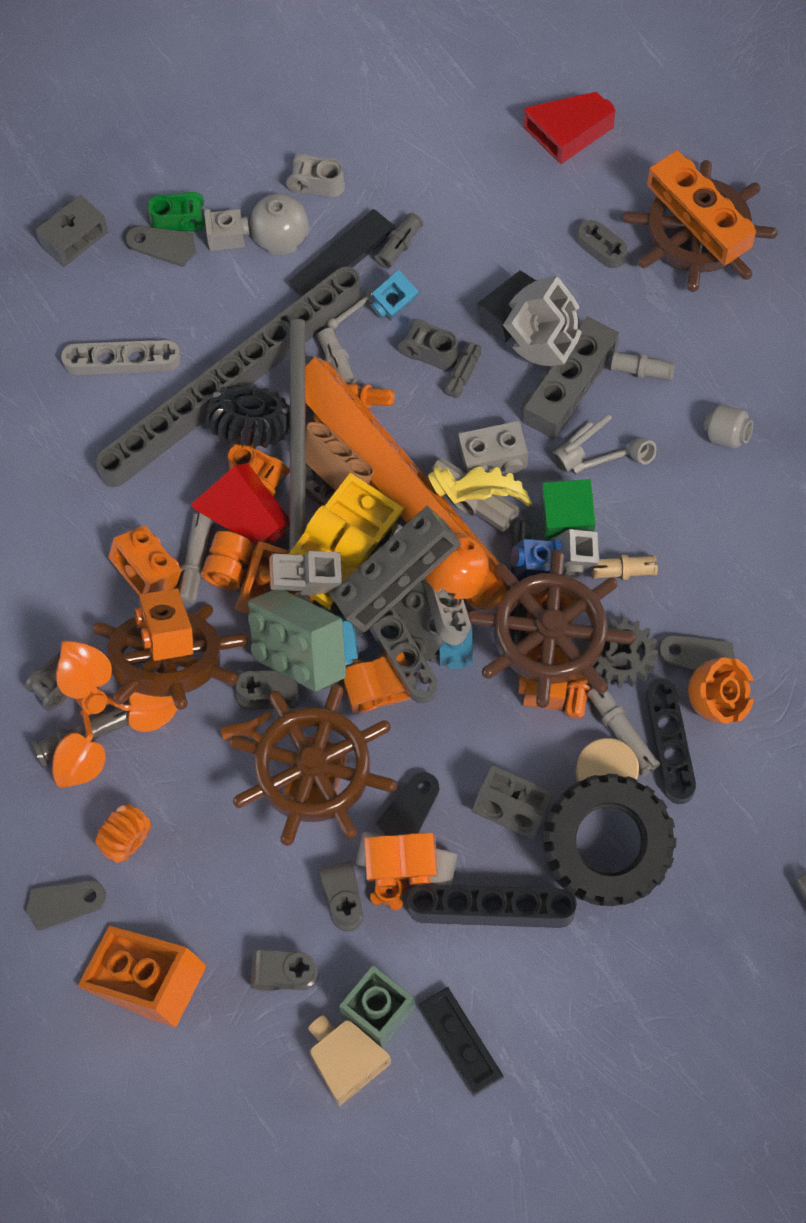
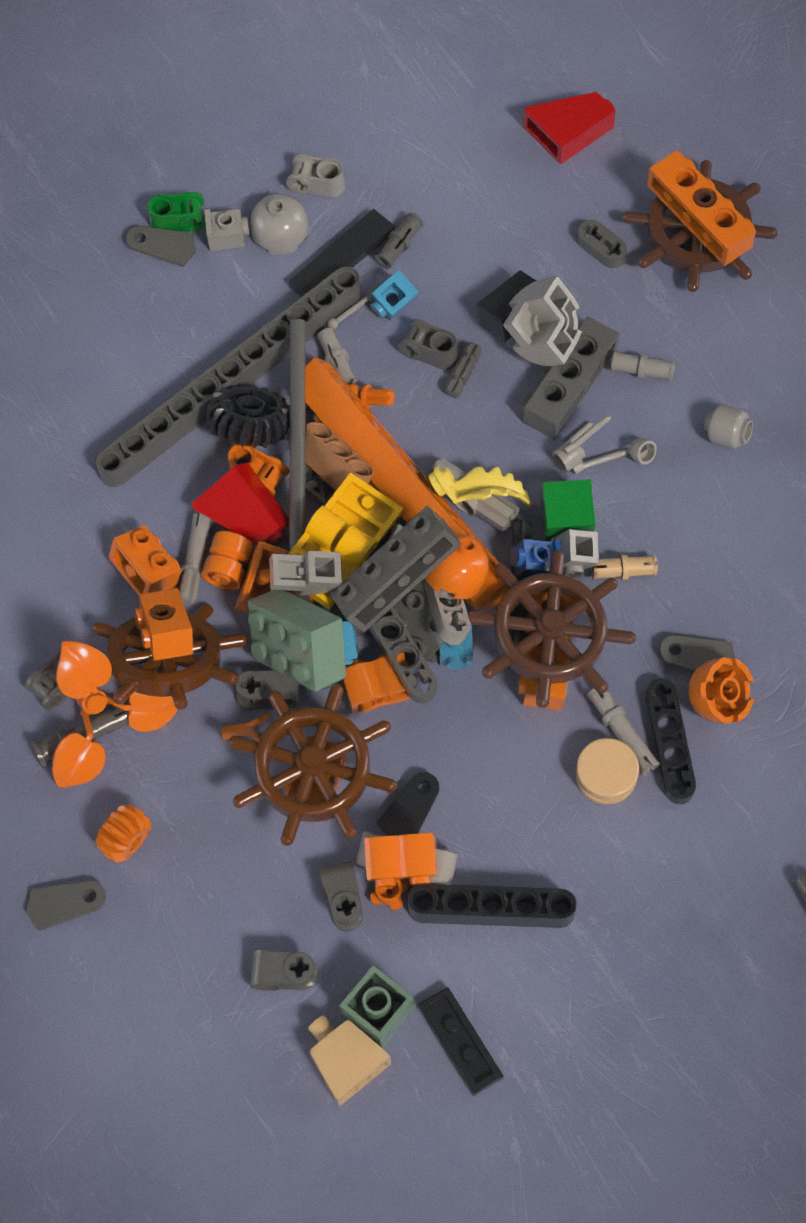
dark grey brick [36,194,108,268] -> none
light grey beam [61,340,181,375] -> none
orange slope [77,925,207,1028] -> none
light grey brick [458,421,528,474] -> none
dark grey brick [472,765,554,839] -> none
black tyre [542,774,677,906] -> none
orange axle [565,675,591,719] -> none
dark grey gear [587,617,659,688] -> none

